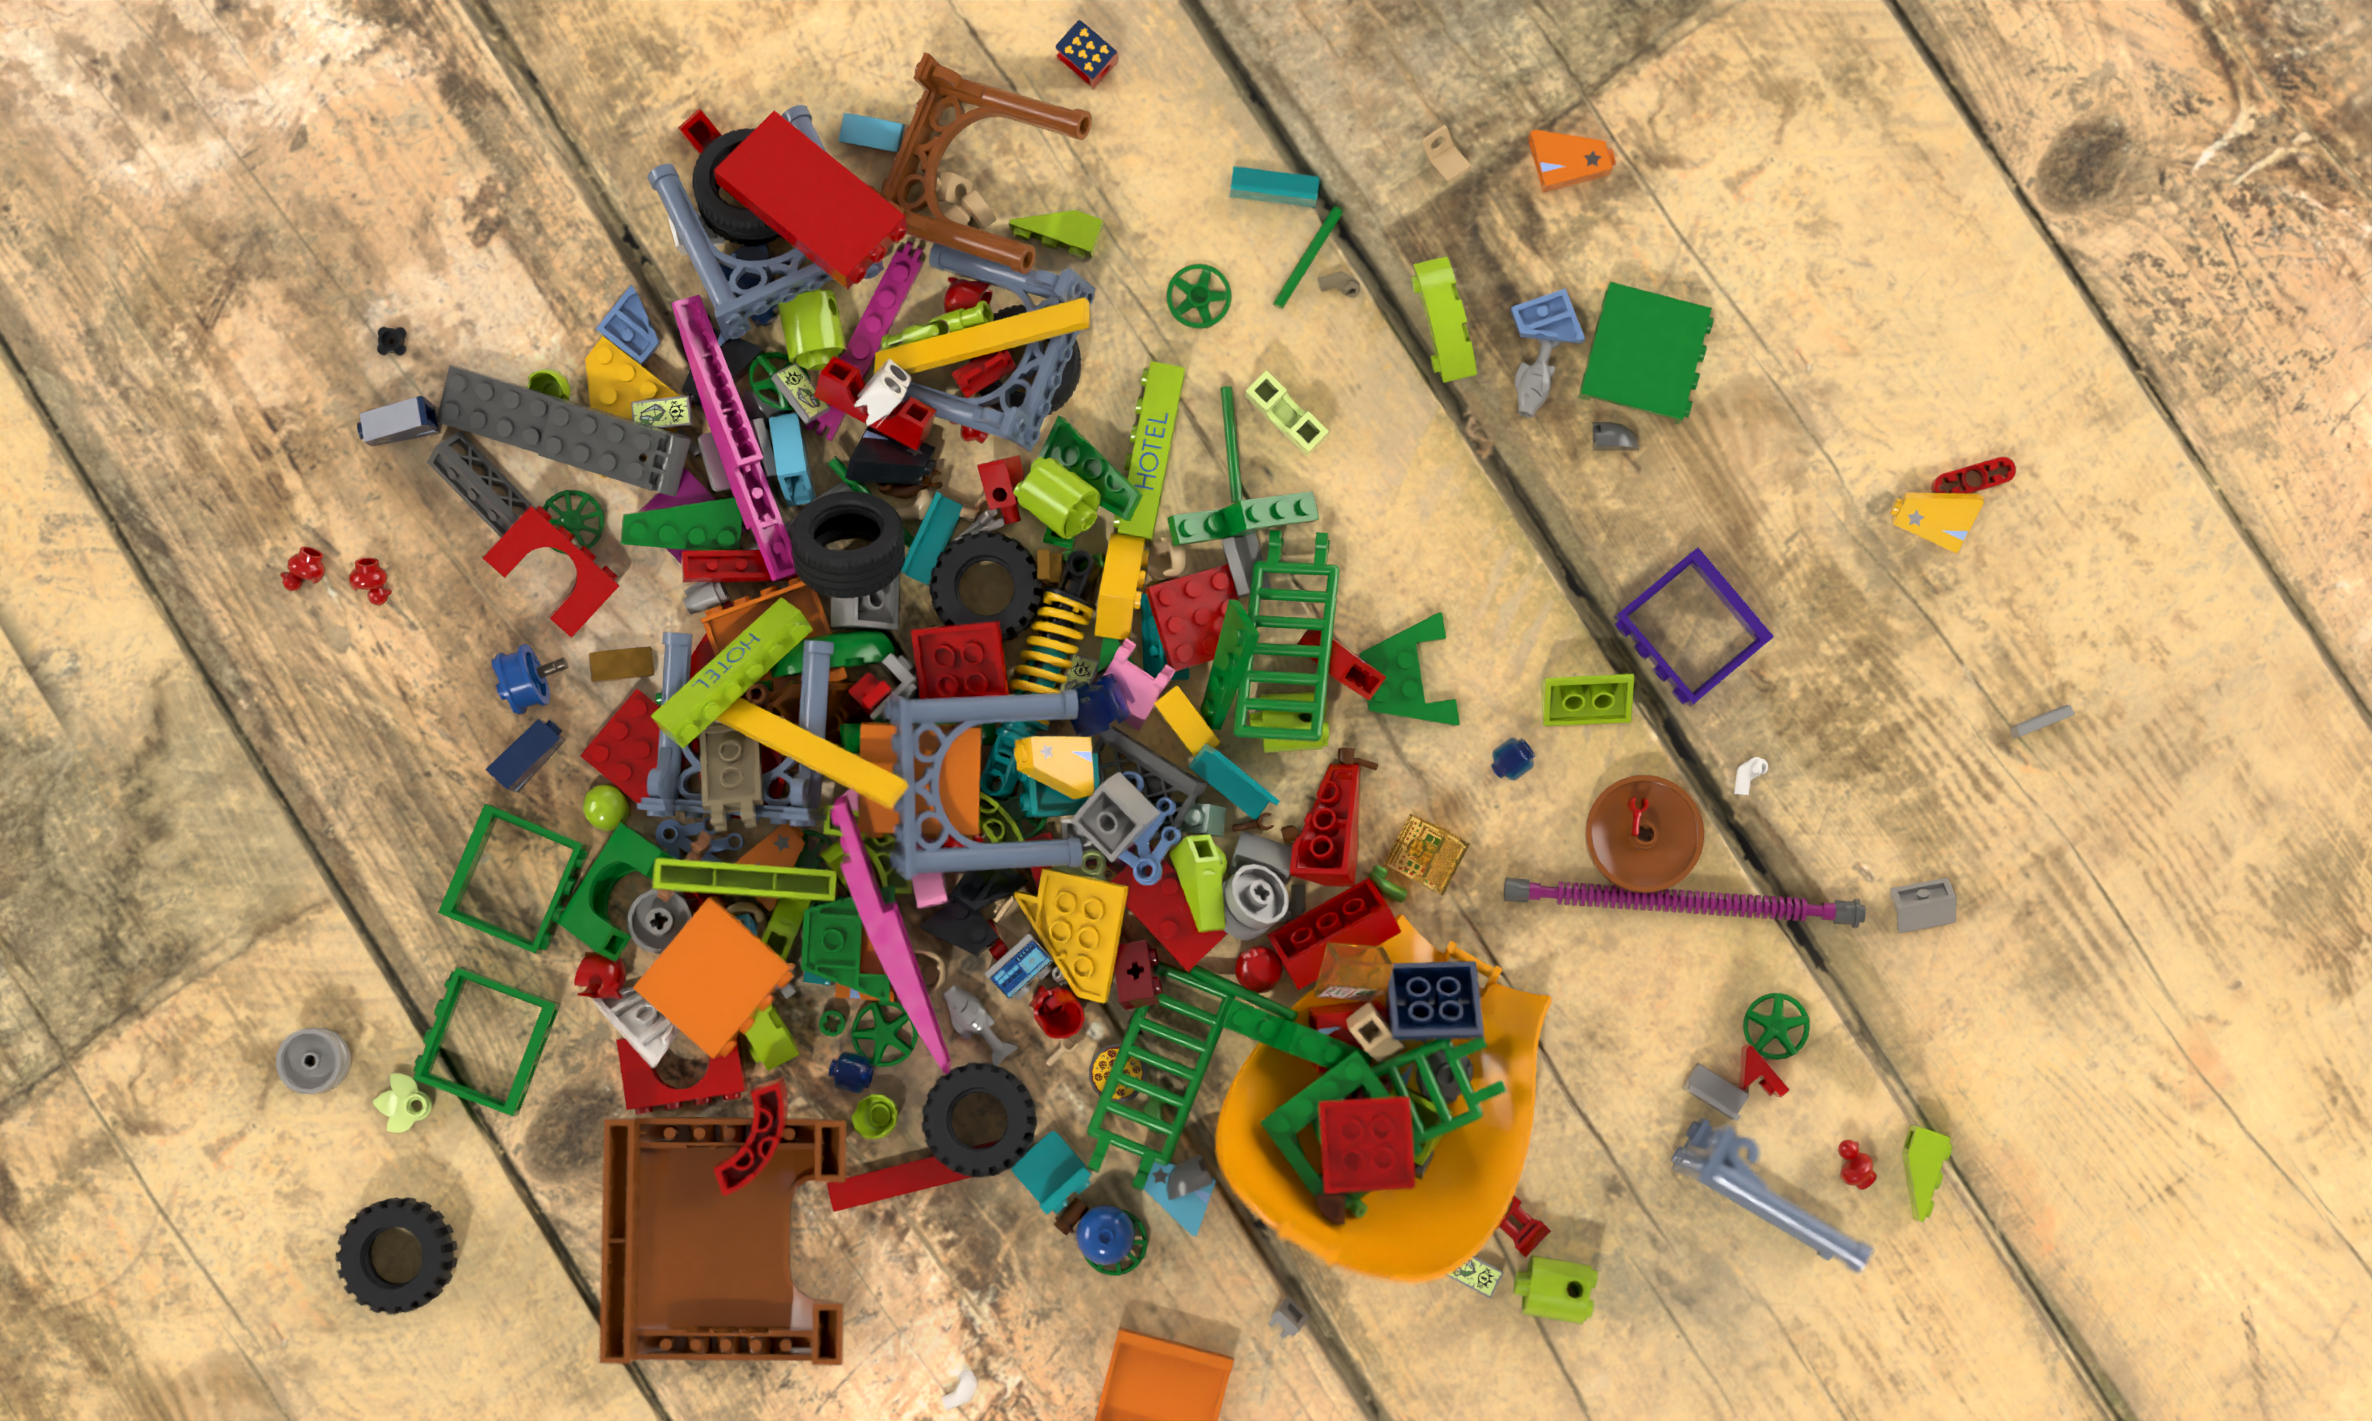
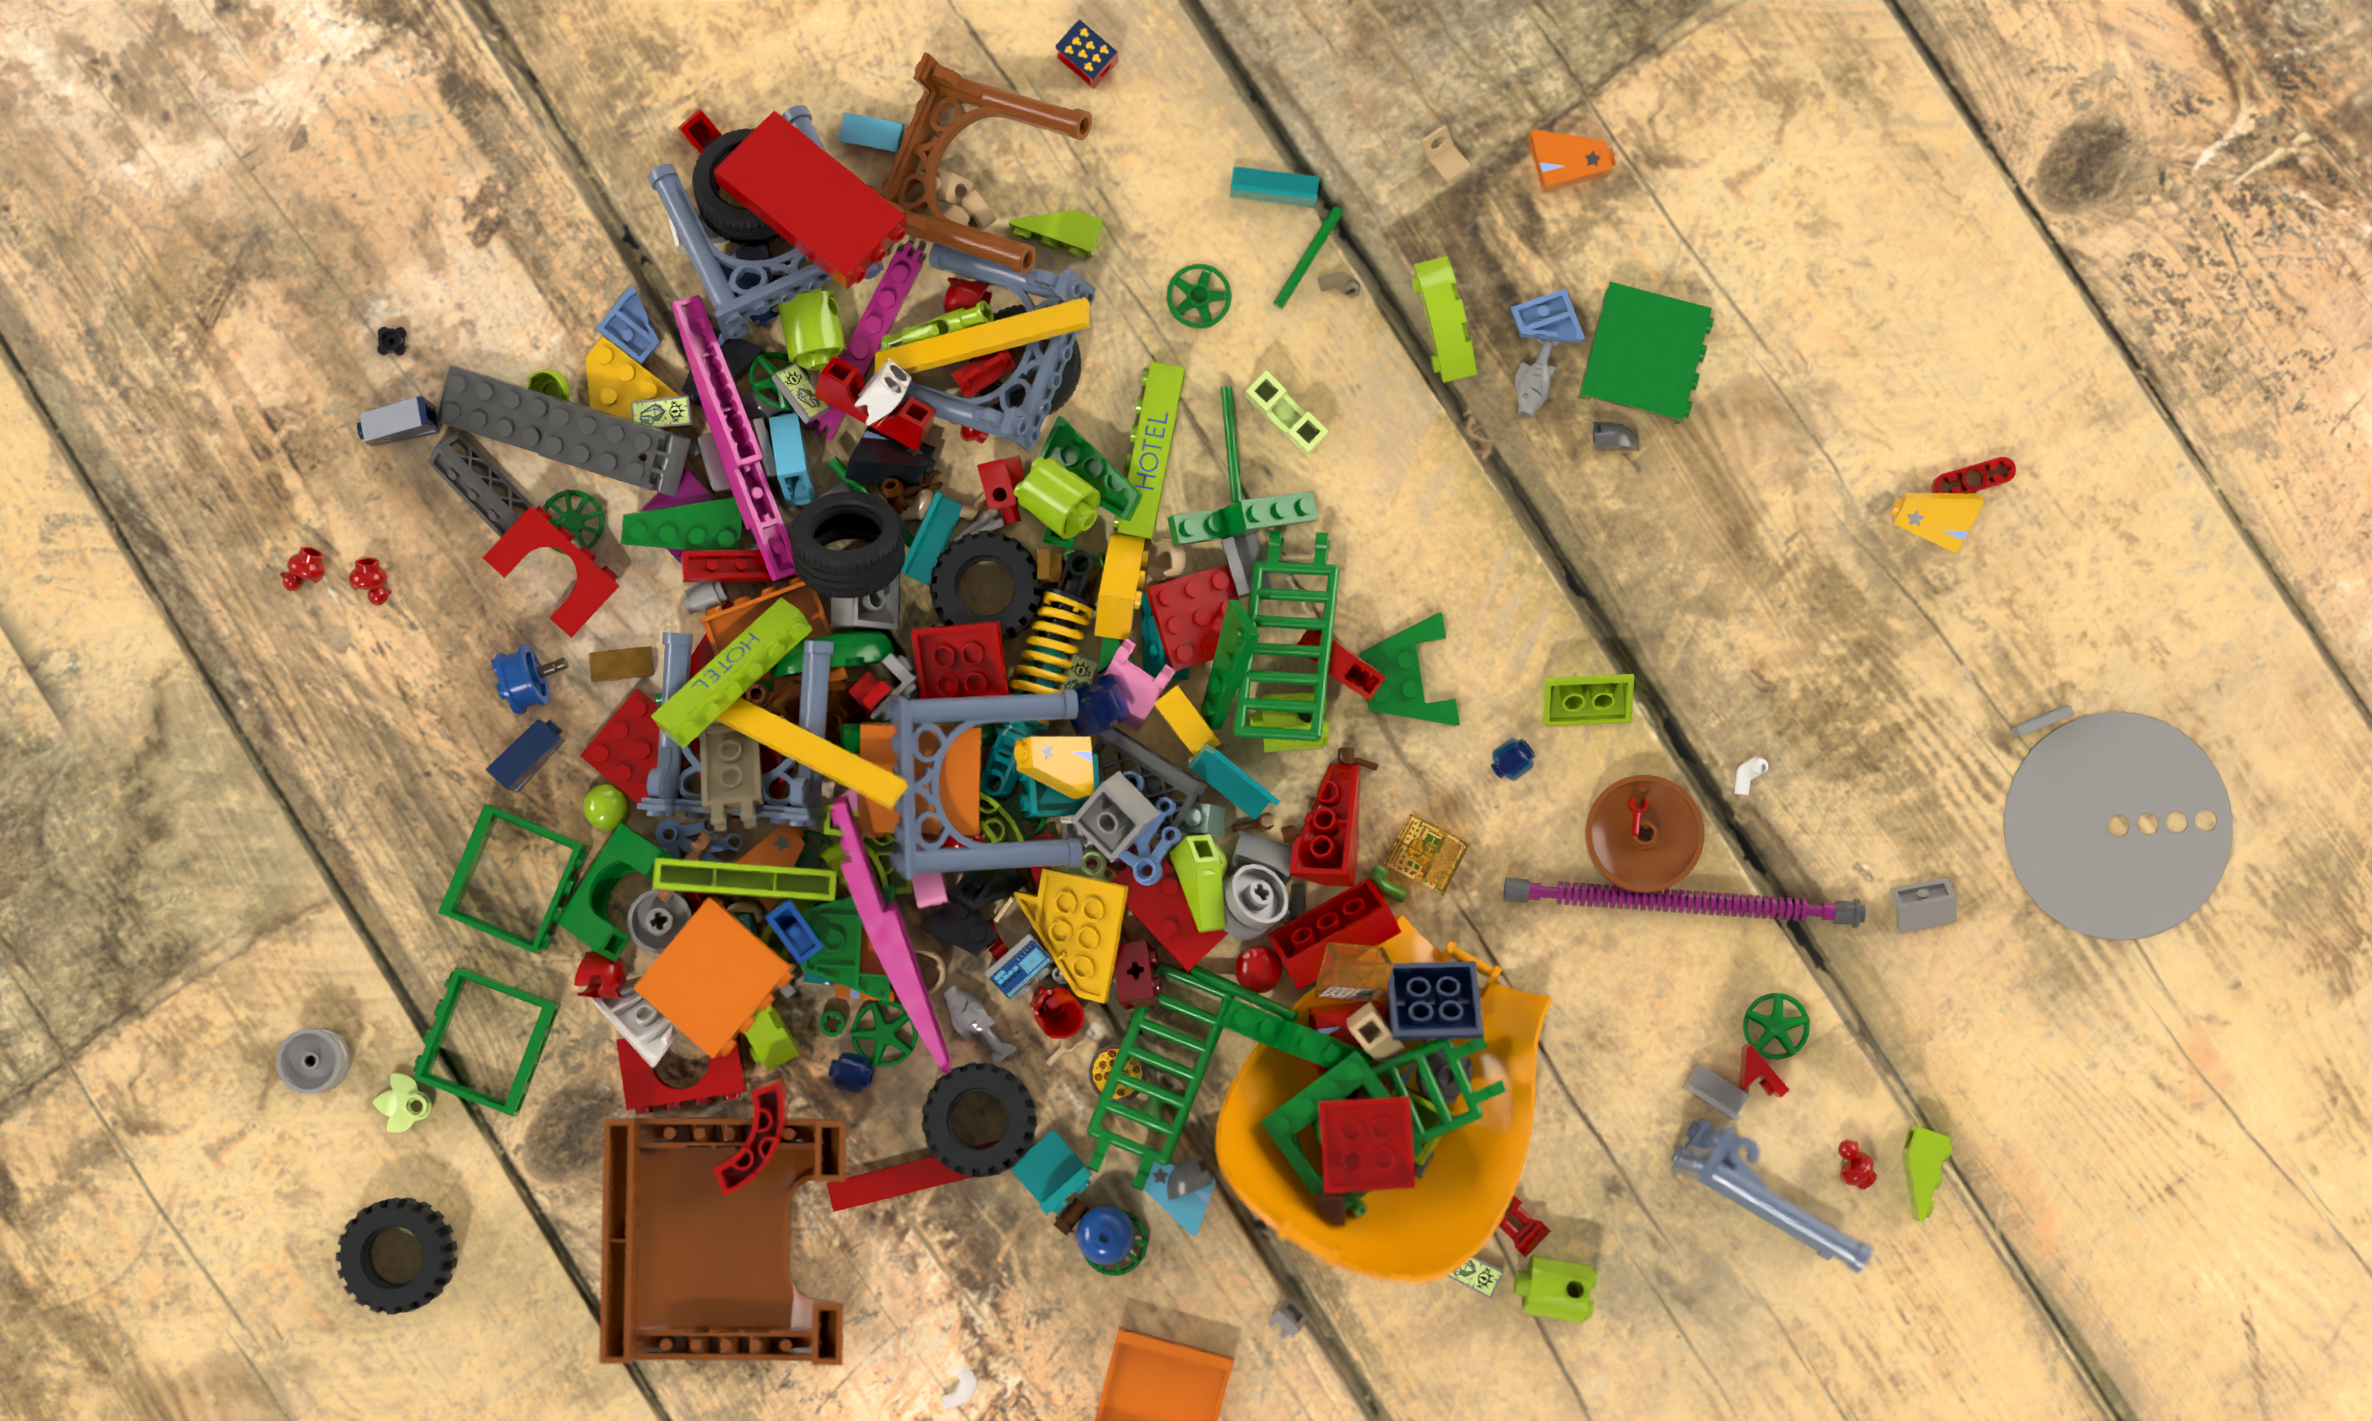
lime hair [851,1094,899,1140] -> none
dark purple window [1614,547,1774,706] -> none
none -> blue slope [764,899,824,965]
none -> reddish brown pin [881,478,908,514]
none -> light grey piece [2004,712,2233,940]

